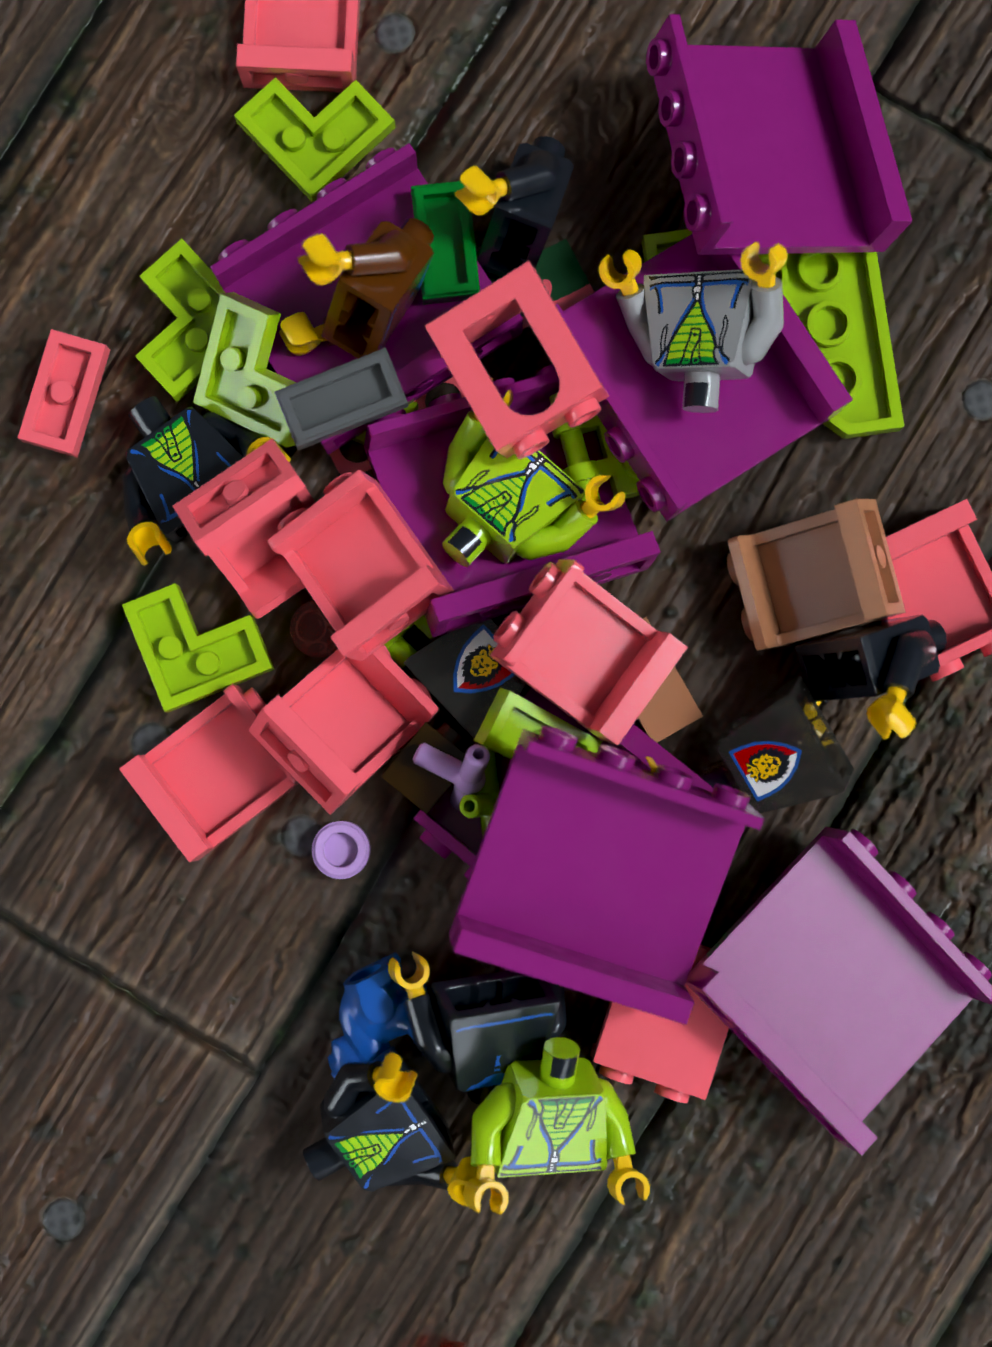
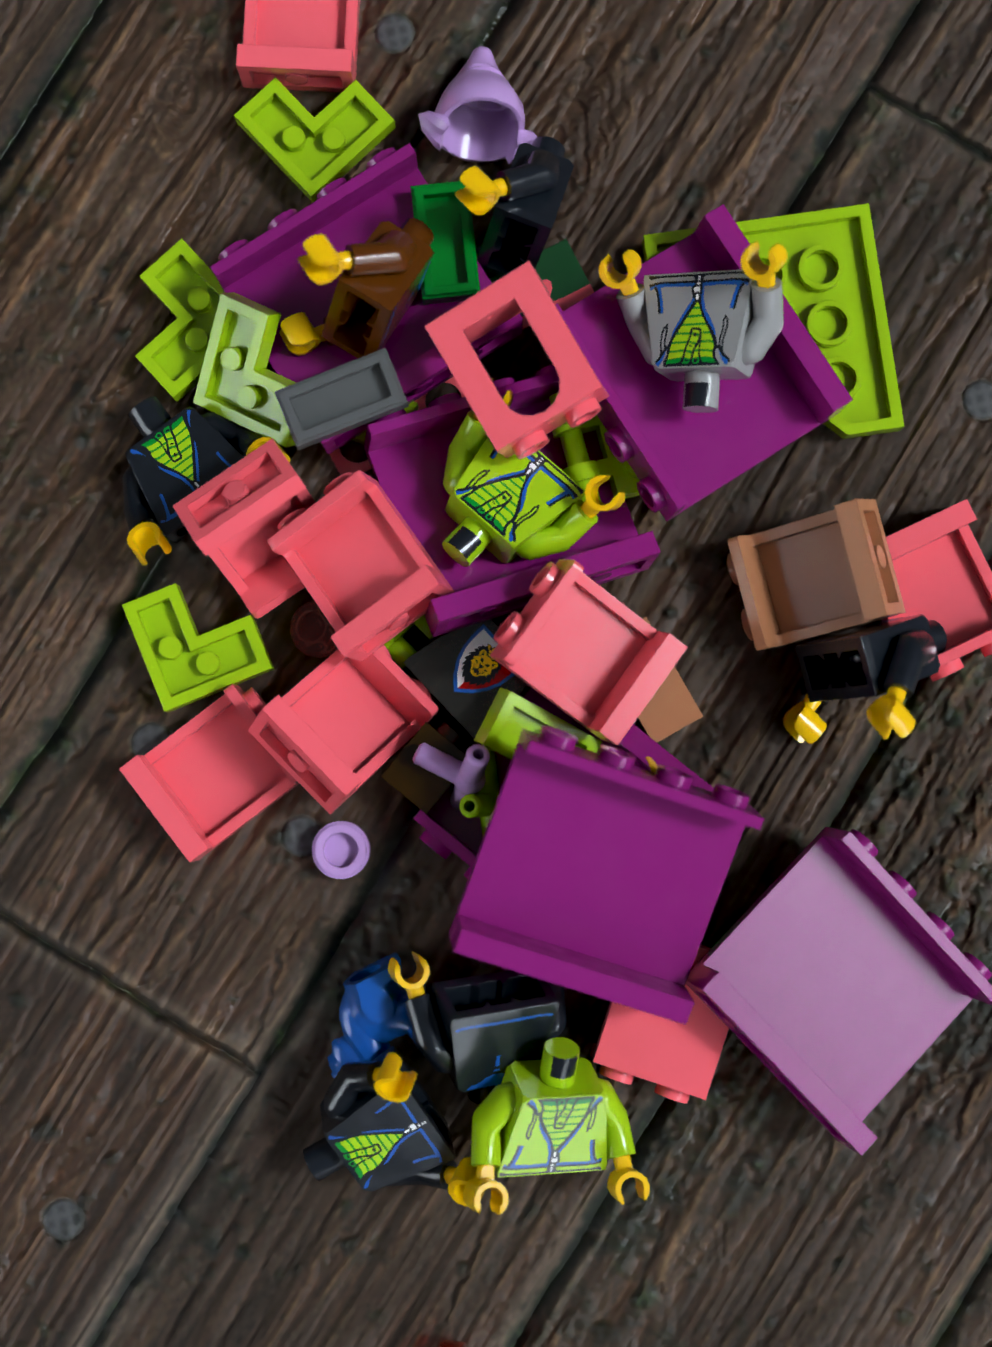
coral plate [17,329,110,458] -> none
magenta panel [646,14,913,255] -> none
clear smoke torso [702,675,854,813] -> none
none -> lavender hat [418,46,538,164]

